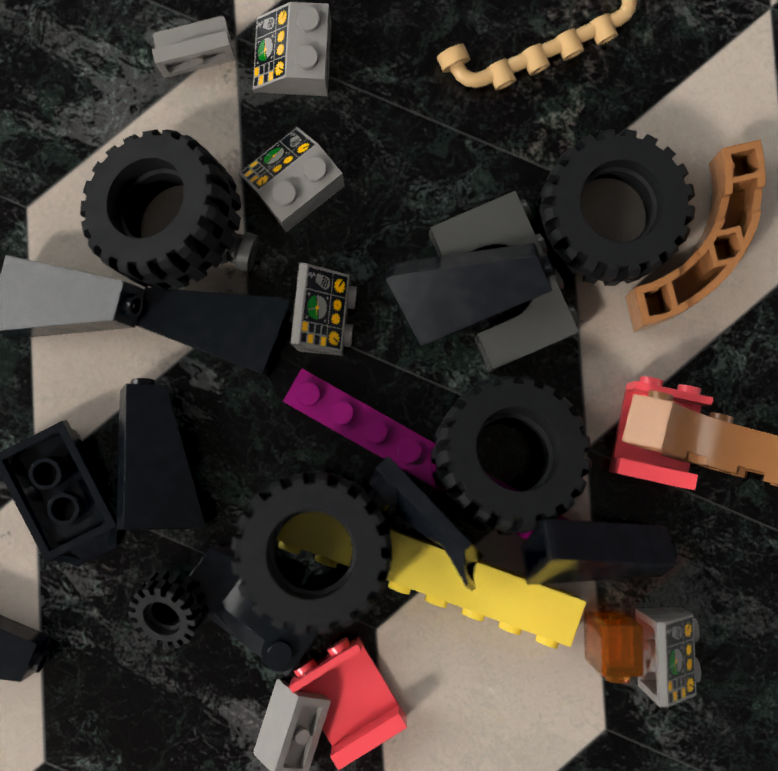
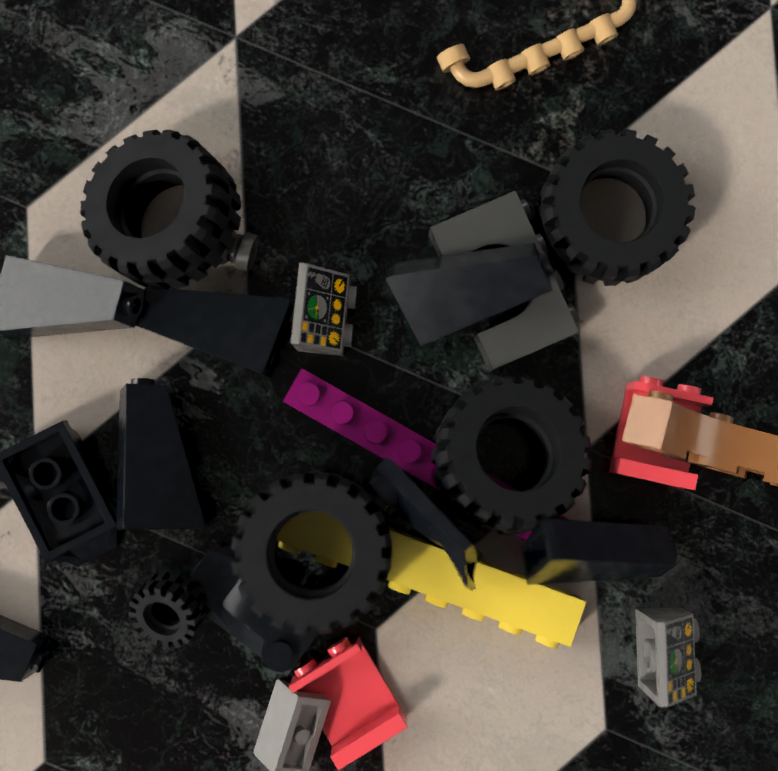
light grey panel [152,16,236,78] -> none
light grey slope [239,127,345,232] -> none
light grey slope [253,2,332,96] -> none
clear orange brick [584,611,644,683] -> none
medium nougat brick [625,139,766,333] -> none

